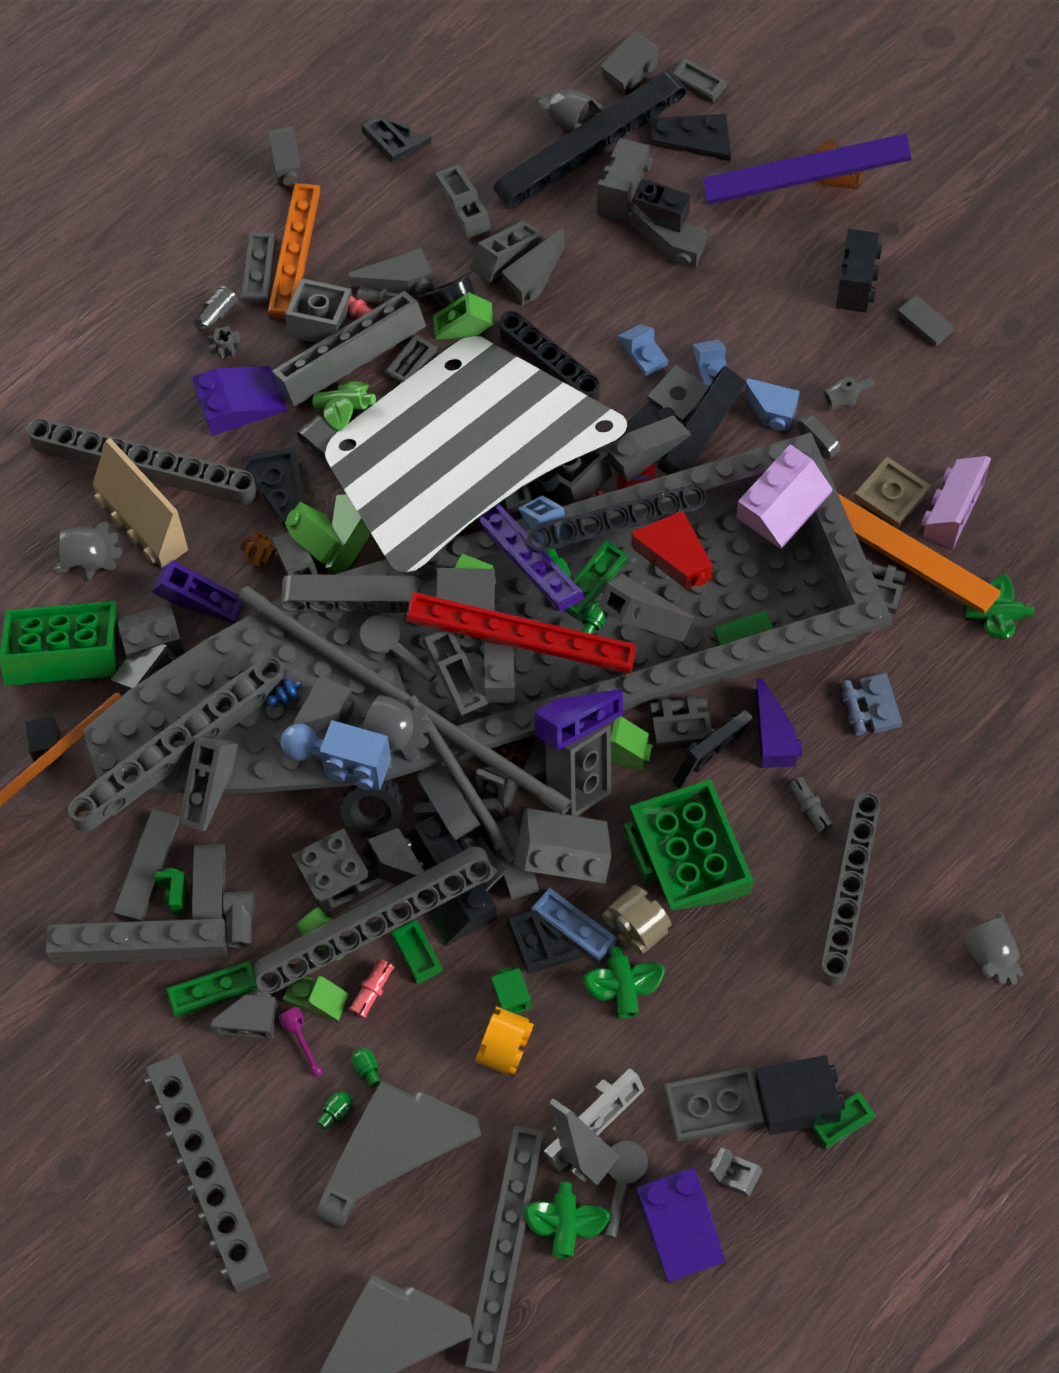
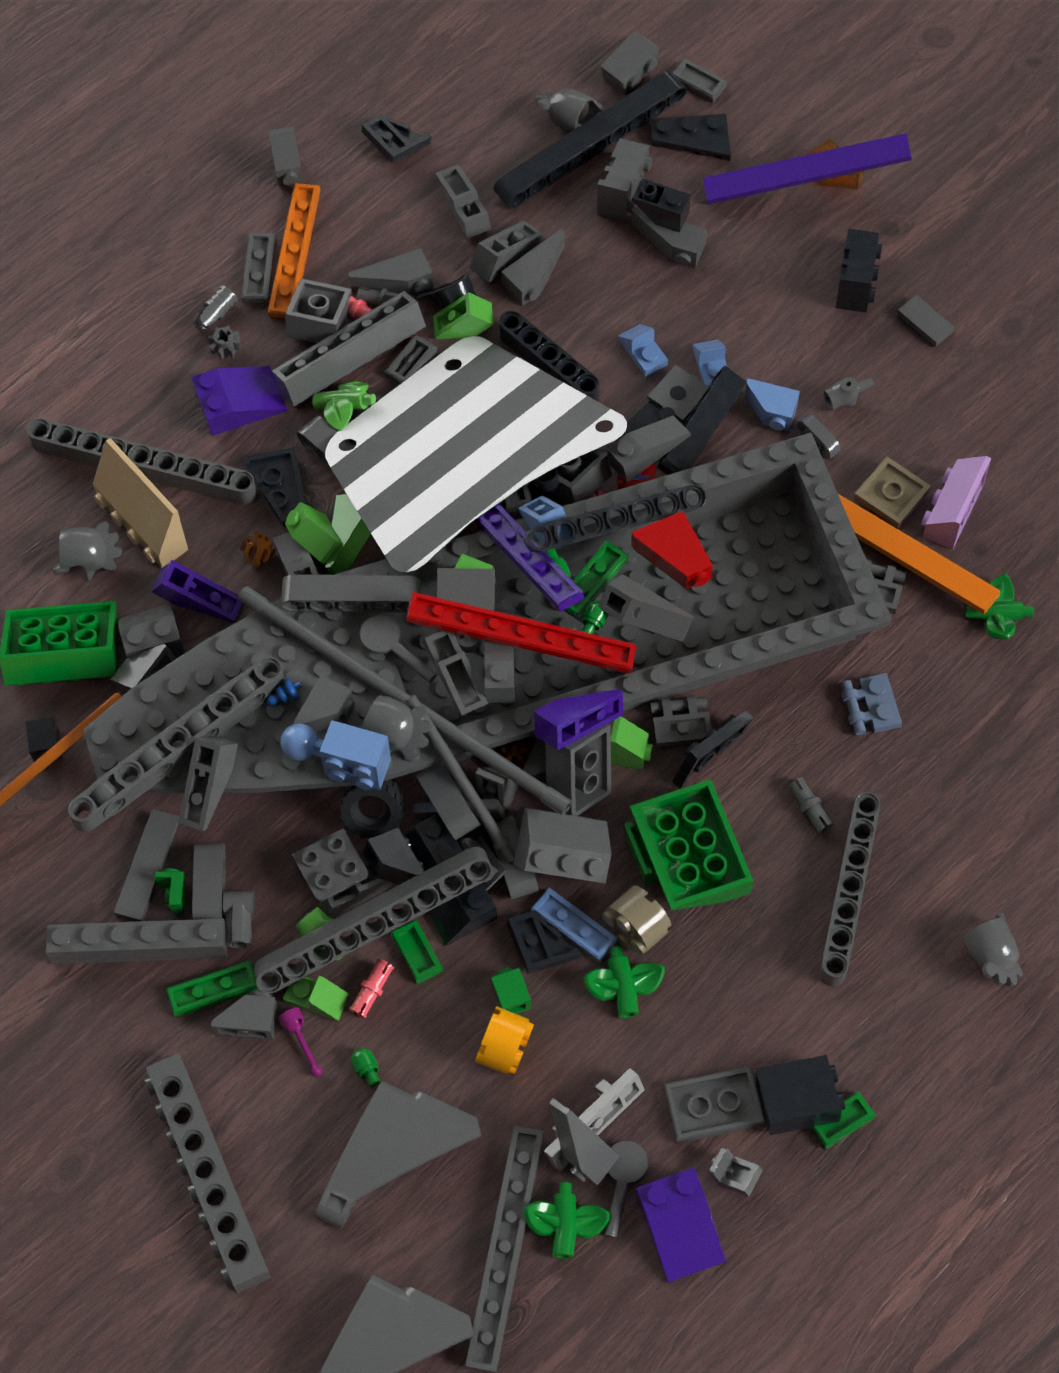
green cylinder [317,1092,353,1130] -> none
green tile [714,610,774,646] -> none
lavender slope [736,444,833,549] -> none
dark purple slope [755,679,802,768] -> none

